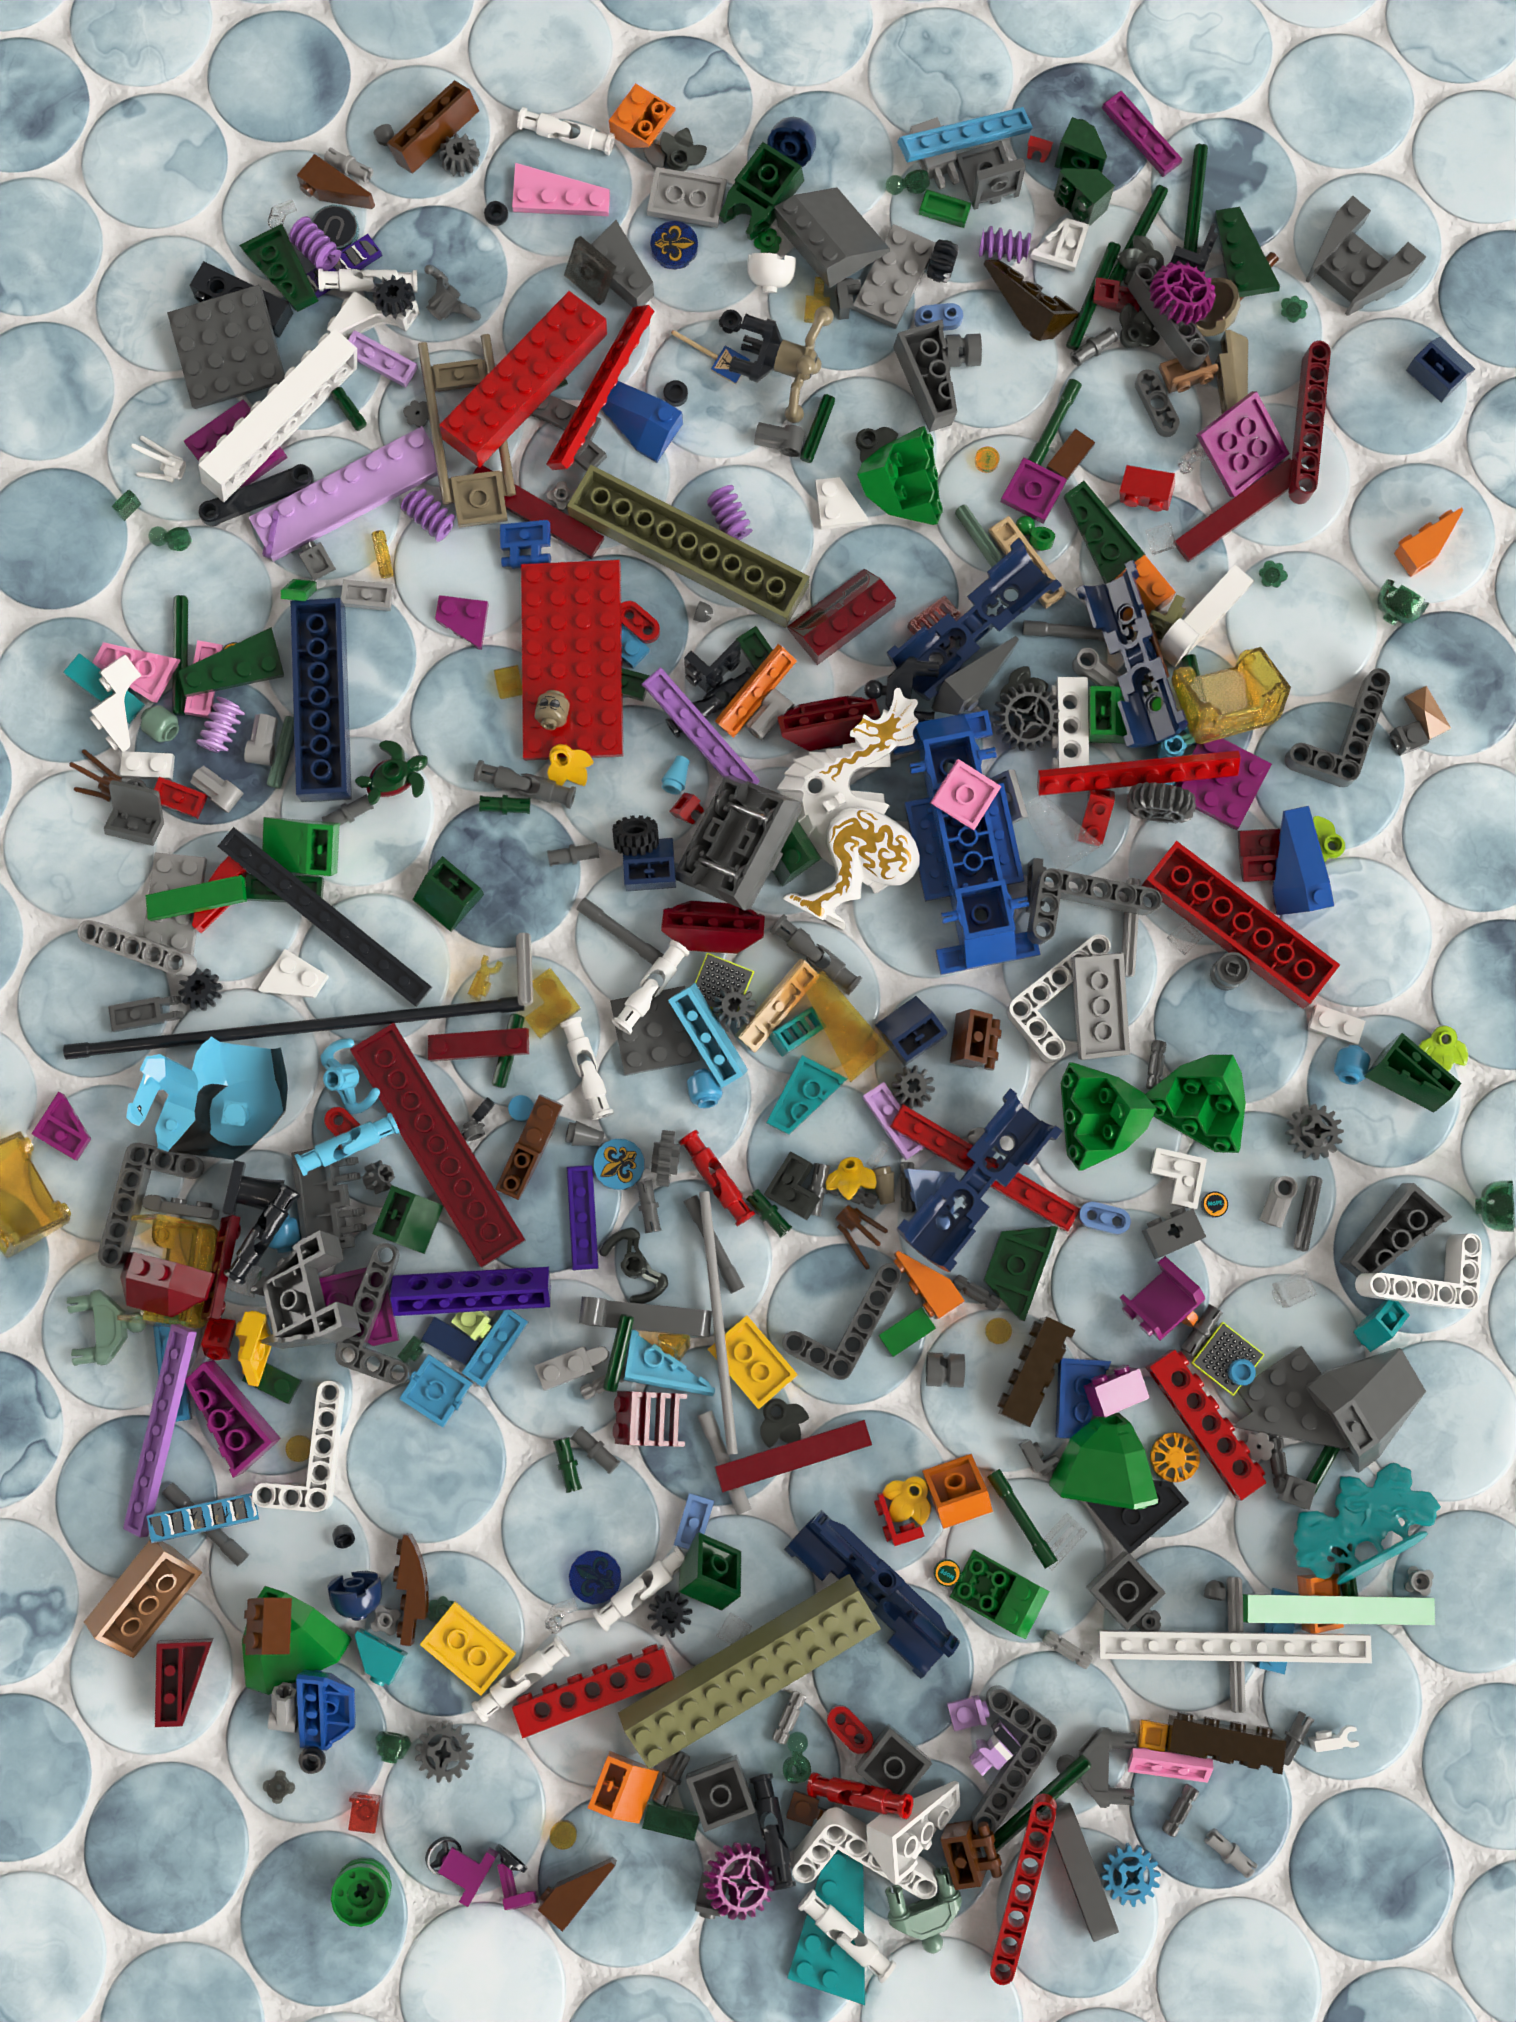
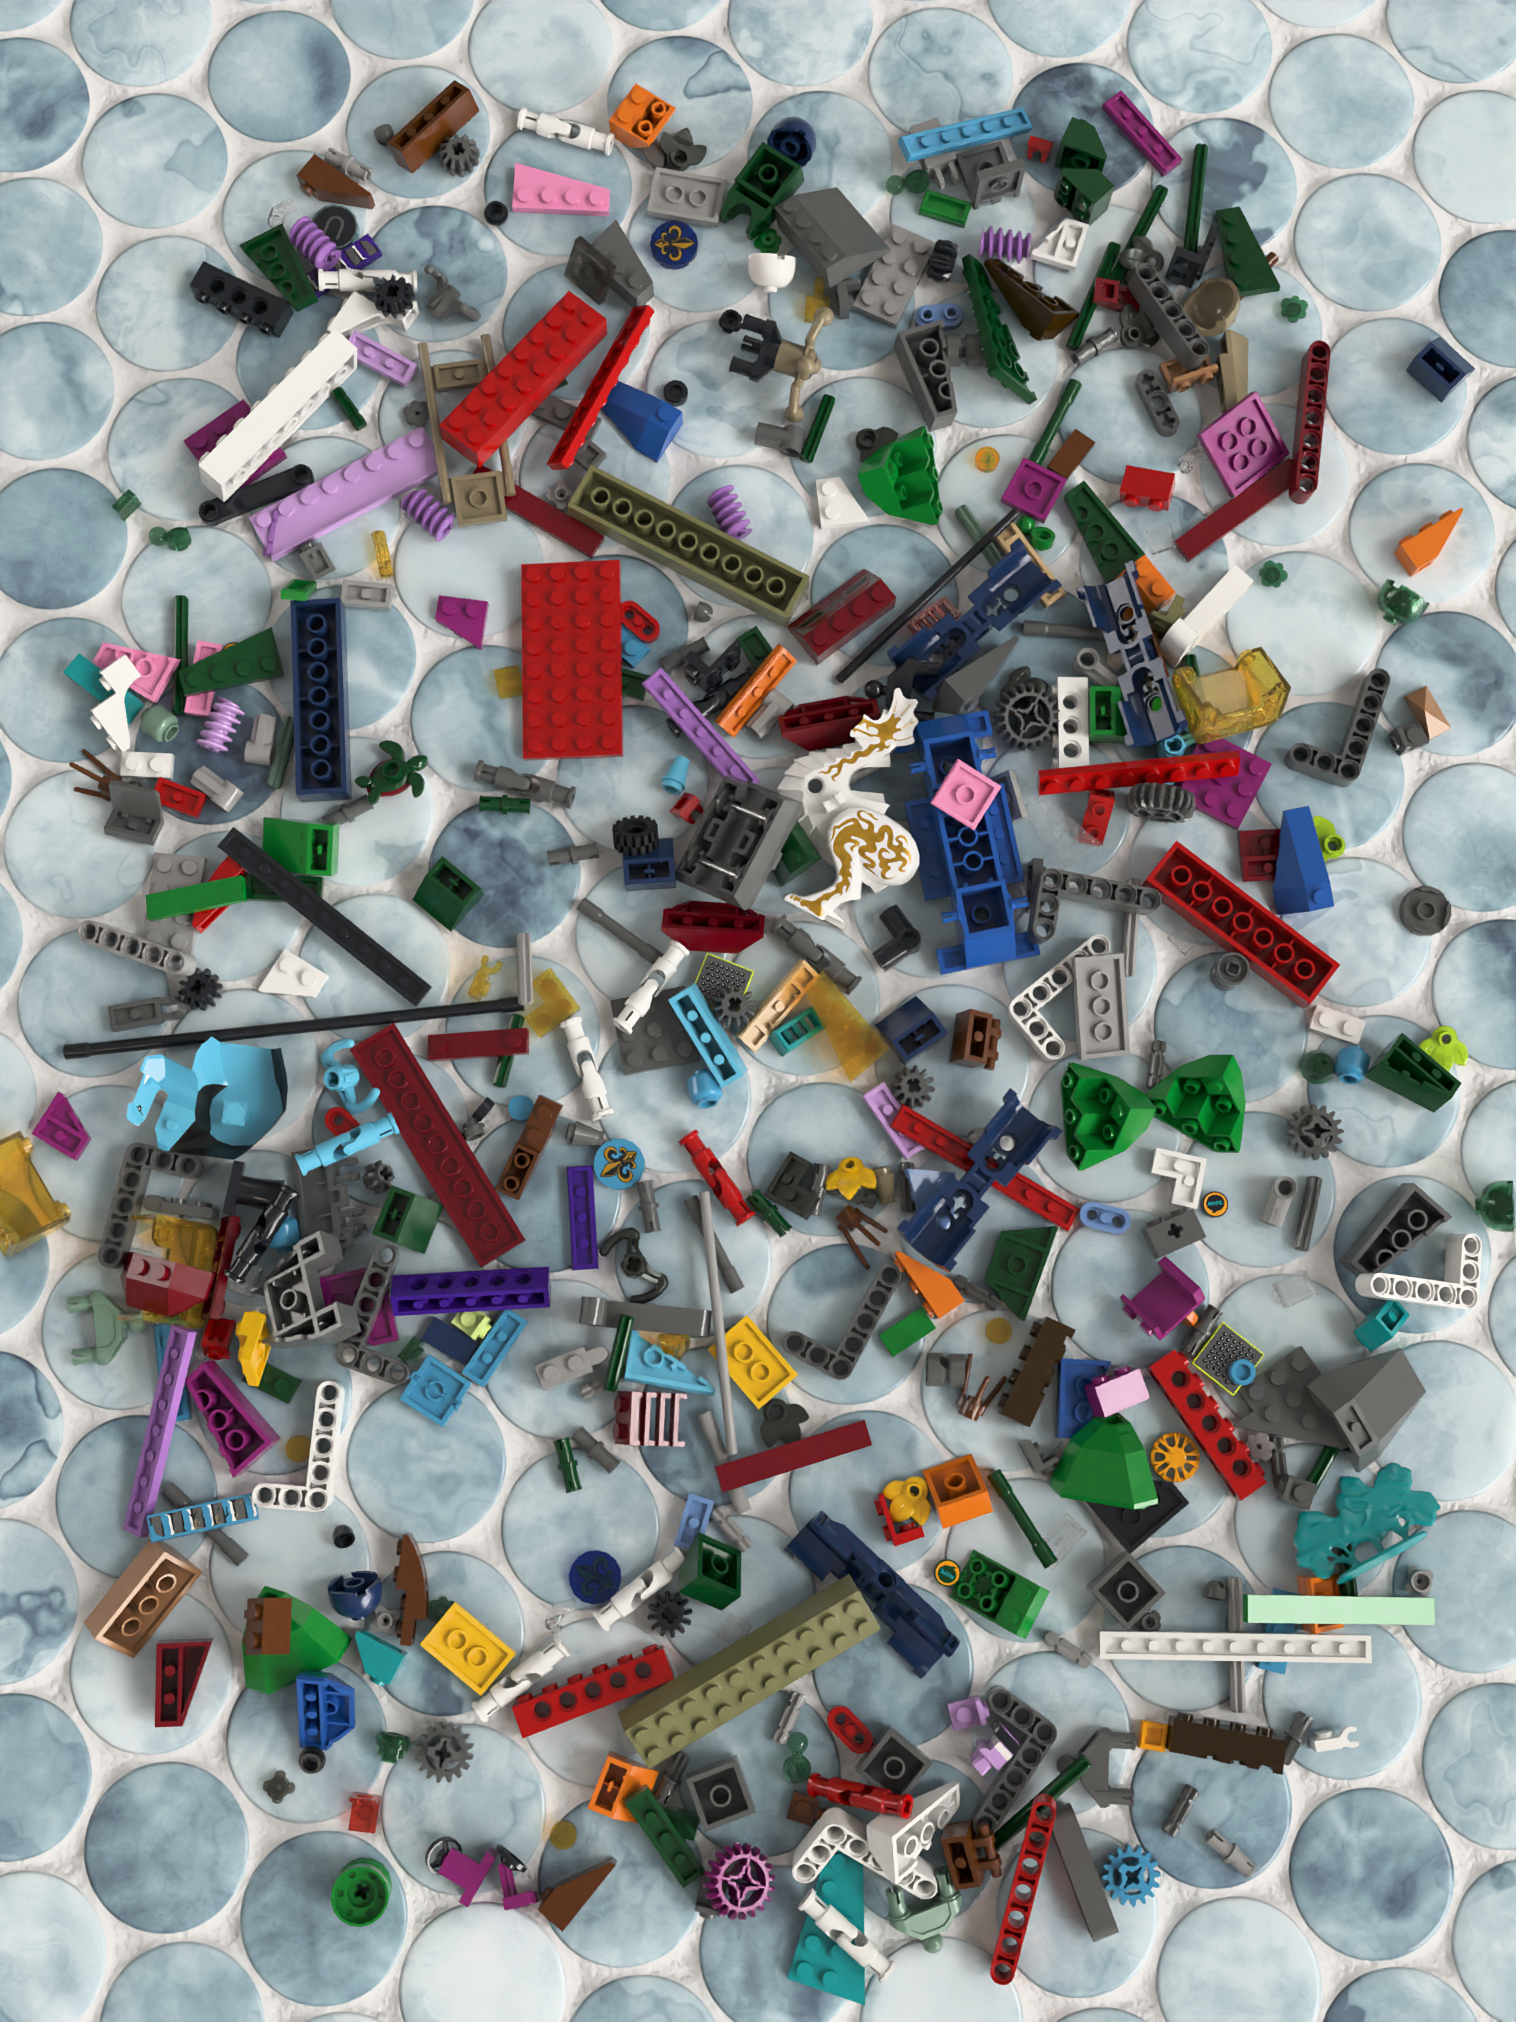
white plant [131,436,186,483] -> none
dark grey plate [167,285,285,409] -> none
light grey piece [268,1682,299,1733] -> none
blue plate [500,520,551,569] -> none
dark tan head [535,690,570,730] -> none
yellow plate [547,744,594,786] -> none
dark grey gear [651,1130,680,1187] -> none
piece [671,330,750,384] -> none
black piece [749,1773,796,1891] -> none
teal wing [766,1055,847,1135] -> none
bright pink plate [1128,1748,1214,1783] -> none
magenta gear [1149,261,1216,325] -> none
dark grey wedge [1306,196,1426,316] -> none
none -> dark green plate [624,1784,705,1888]
none -> dark grey pin [659,637,710,673]
none -> light grey axle [710,1506,752,1552]
none -> black piece [835,508,1020,684]
none -> black piece [872,904,921,972]
none -> reddish brown plant [956,1353,1007,1422]
none -> dark green wing [962,254,1038,405]
none -> clear green cone [1300,1050,1335,1085]
none -> dark grey tile [1399,886,1451,936]

